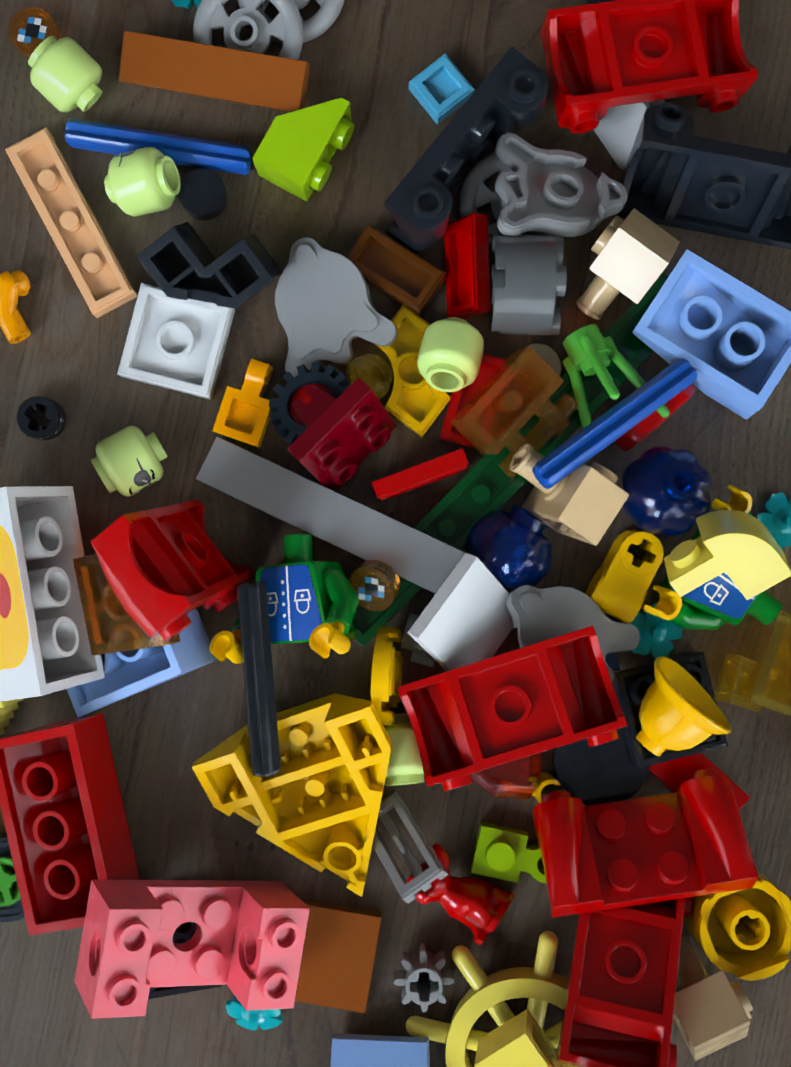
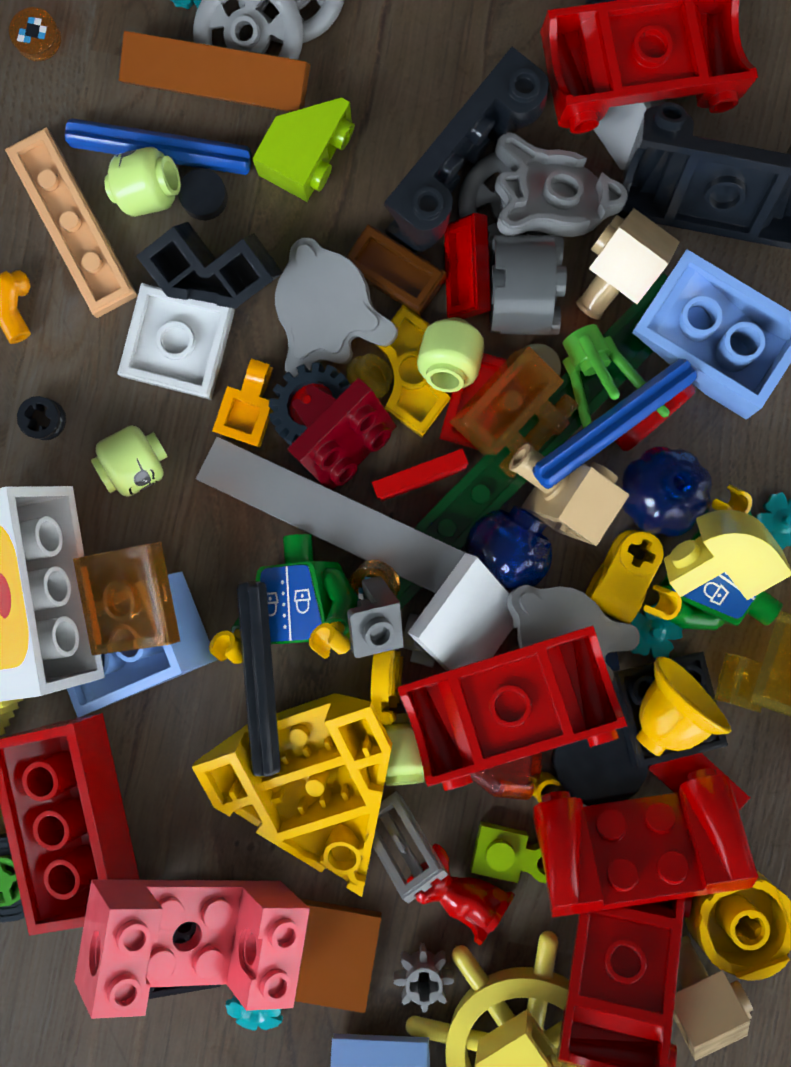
yellowish green head [28,35,103,112] -> none
red piece [90,499,256,642] -> none
medium azure tile [409,53,475,125] -> none
none -> dark grey bracket [347,576,404,658]

